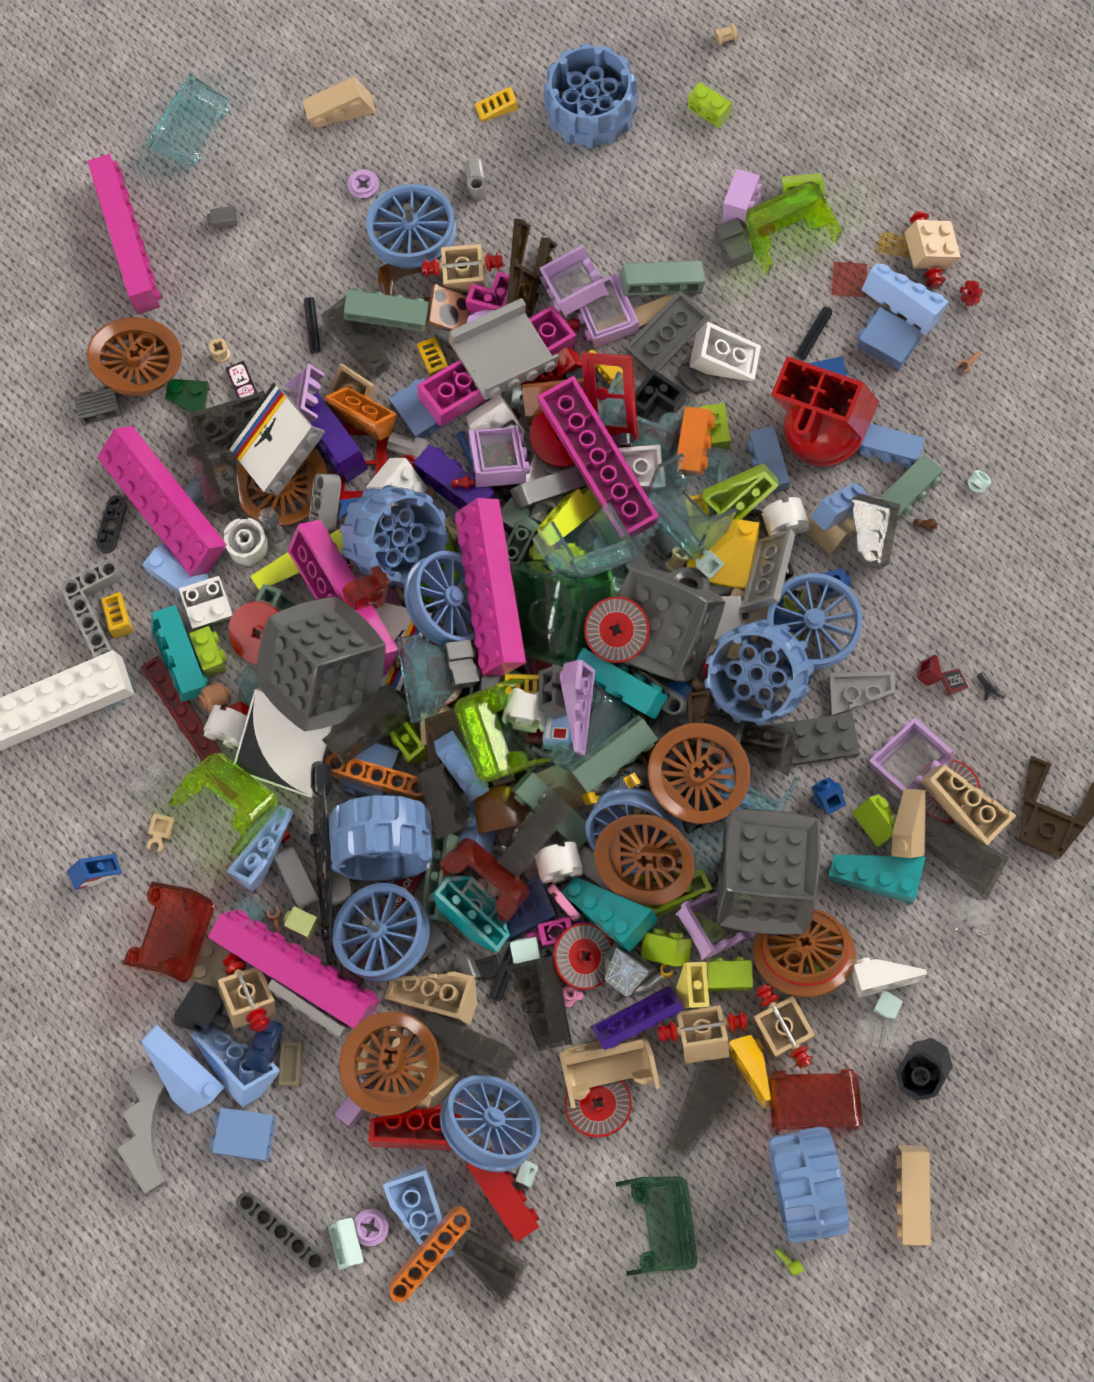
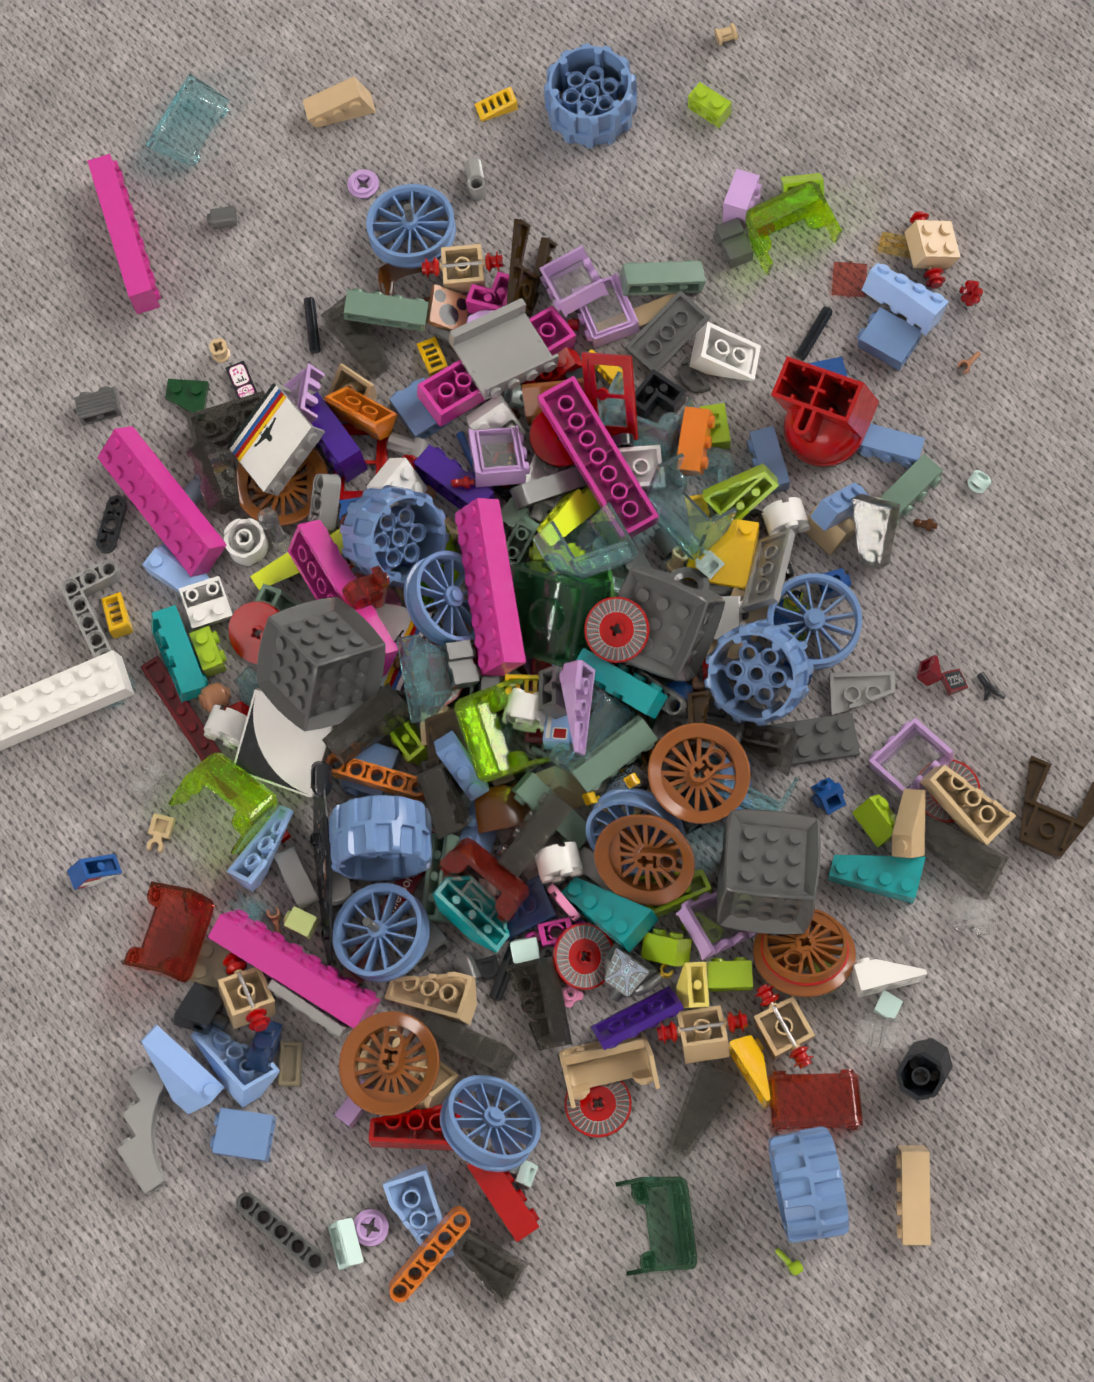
dark orange piece [87,317,182,396] -> none

